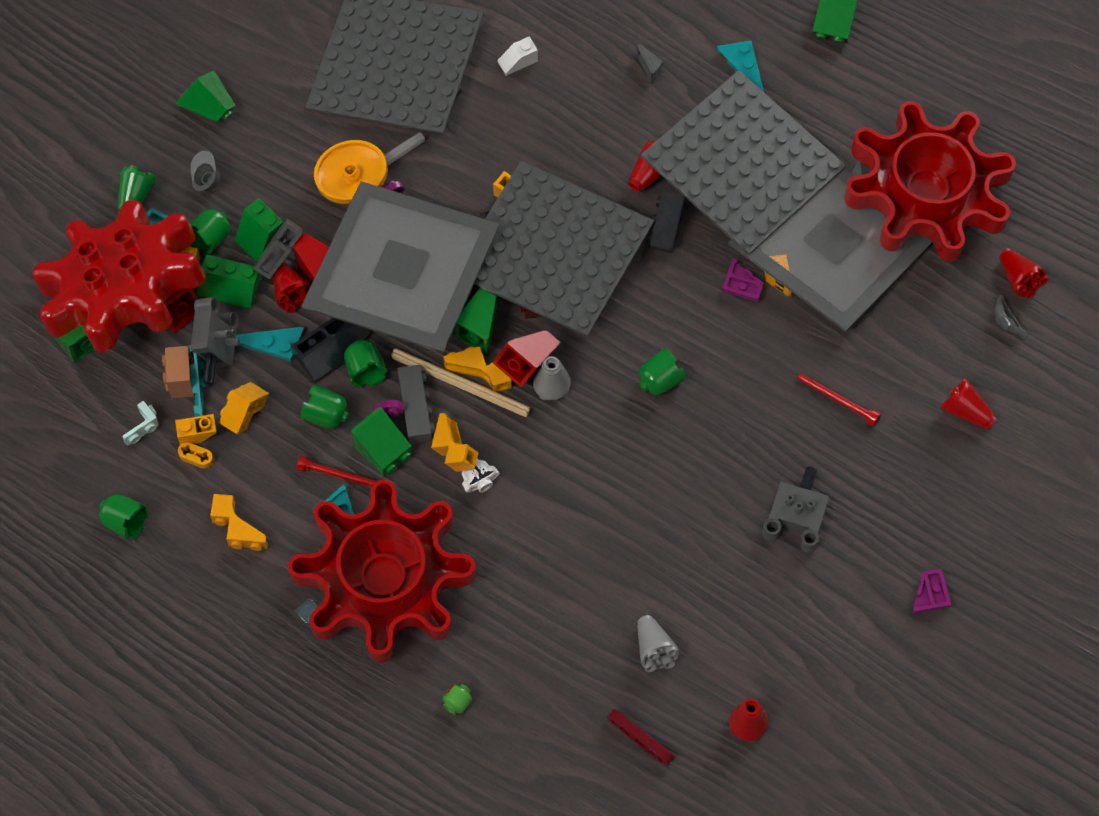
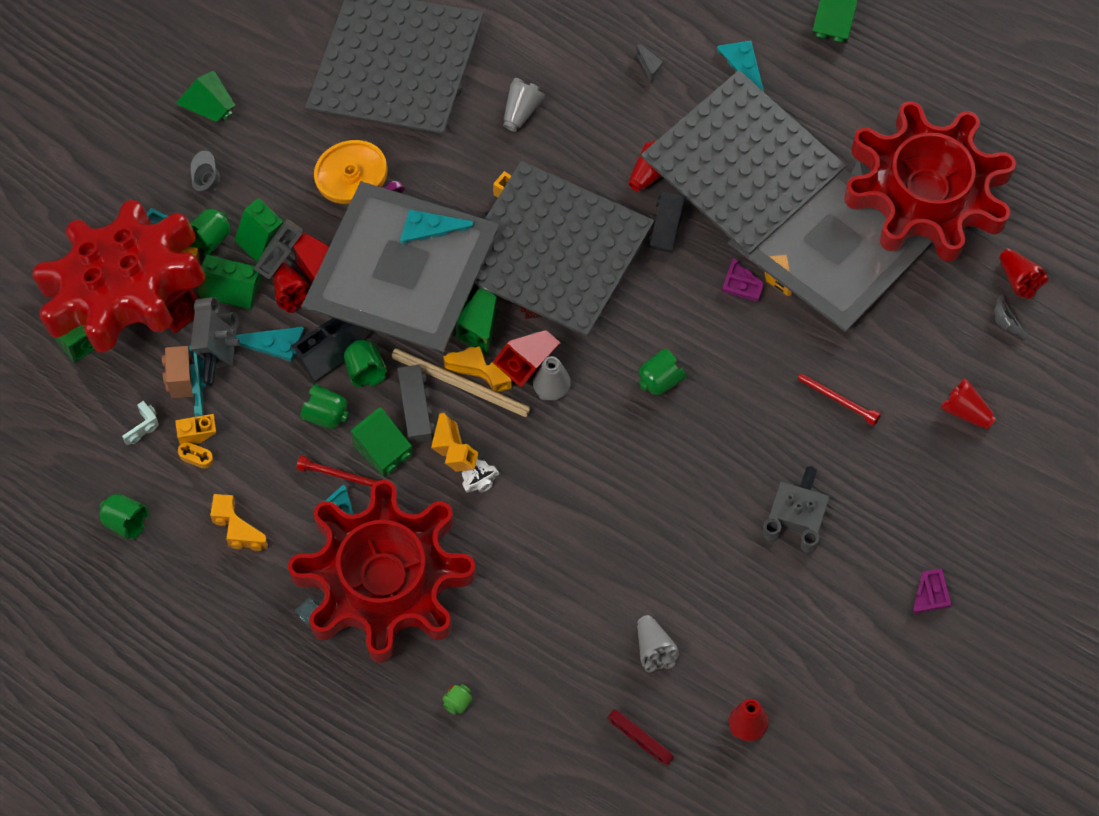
green cone [117,165,157,214] -> none
light orange brick [219,382,269,434] -> none
magenta plate [373,400,404,418] -> none
light grey axle [384,132,425,166] -> none
white slope [498,36,538,76] -> none
none -> teal wing [400,209,474,245]
none -> light grey cone [503,78,545,132]

